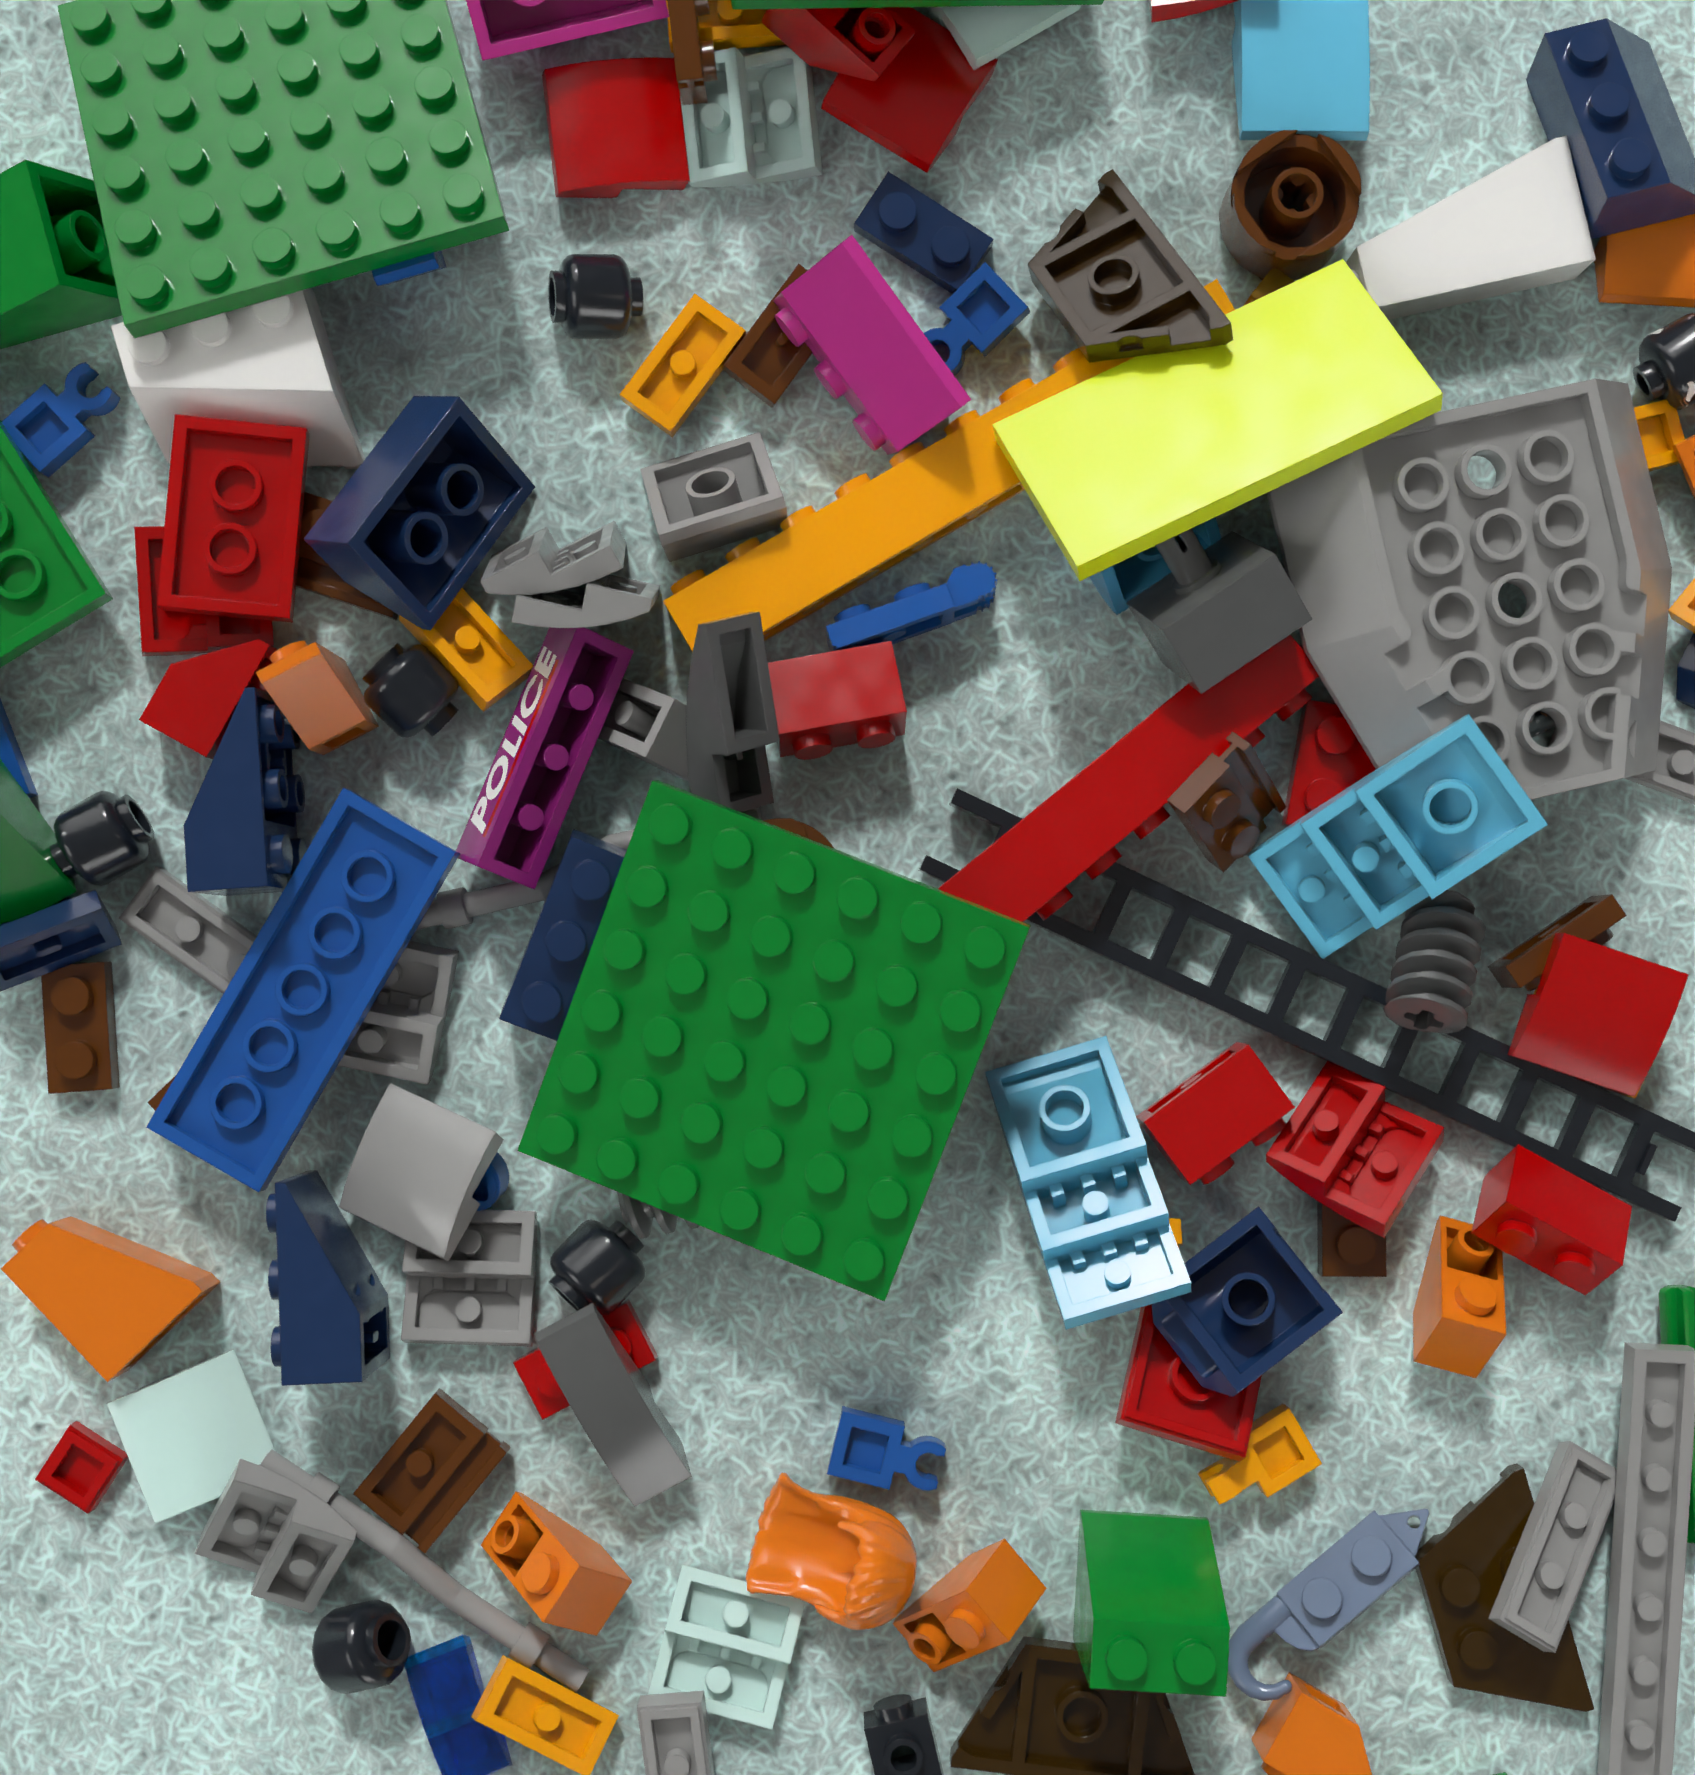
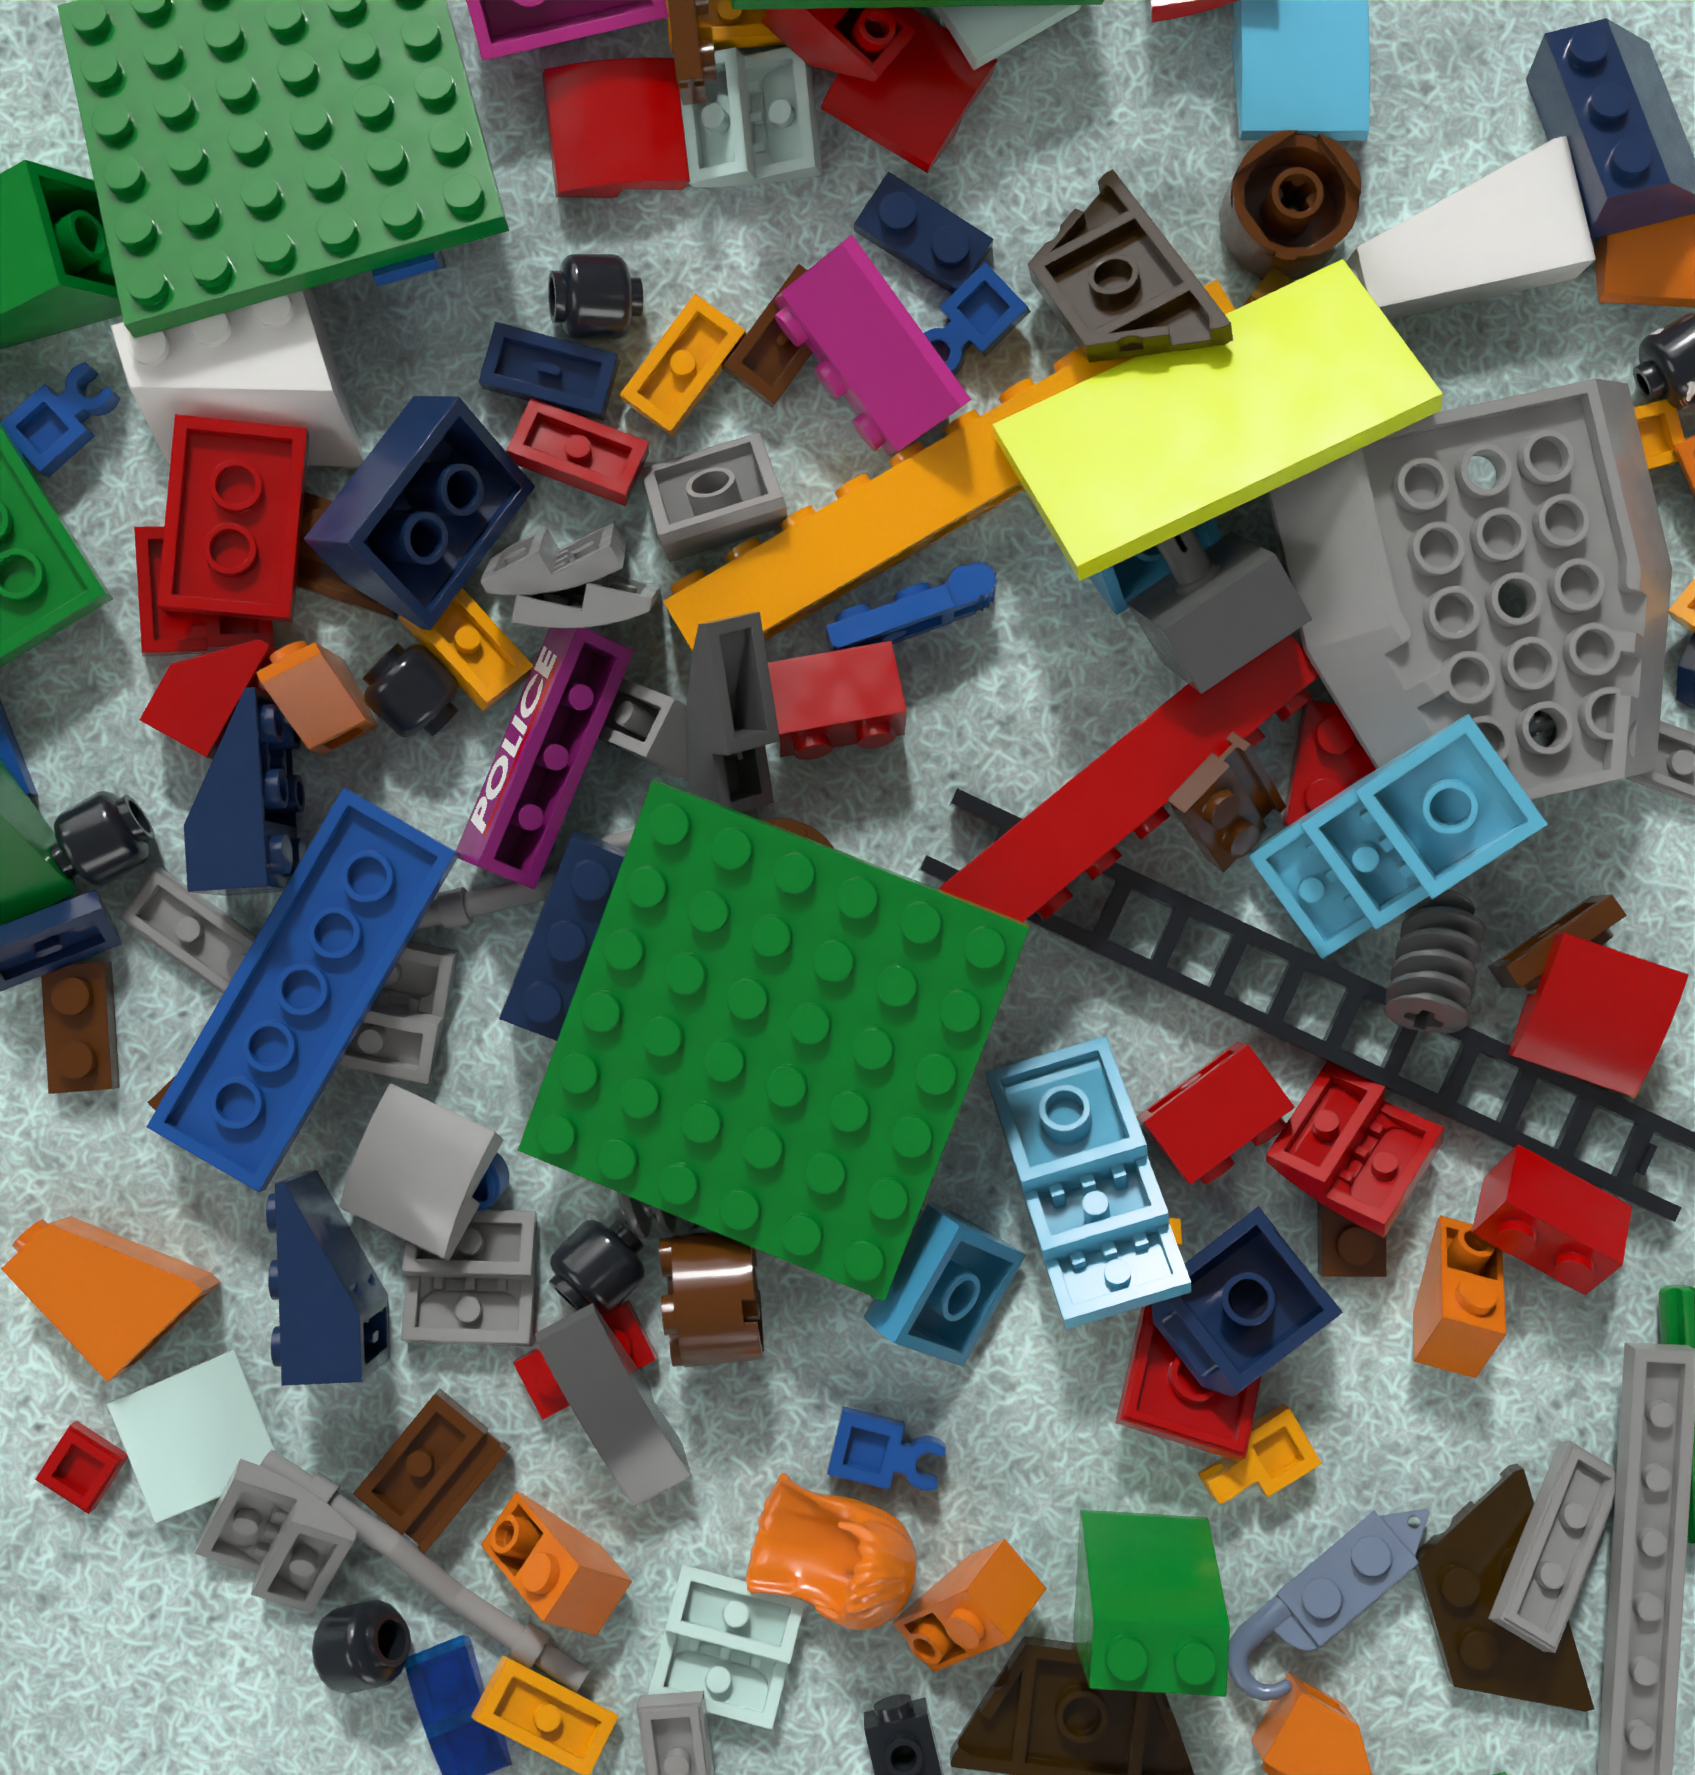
none -> dark blue plate [479,321,620,421]
none -> red plate [506,397,649,506]
none -> reddish brown brick [659,1232,764,1368]
none -> dark azure brick [864,1202,1026,1366]

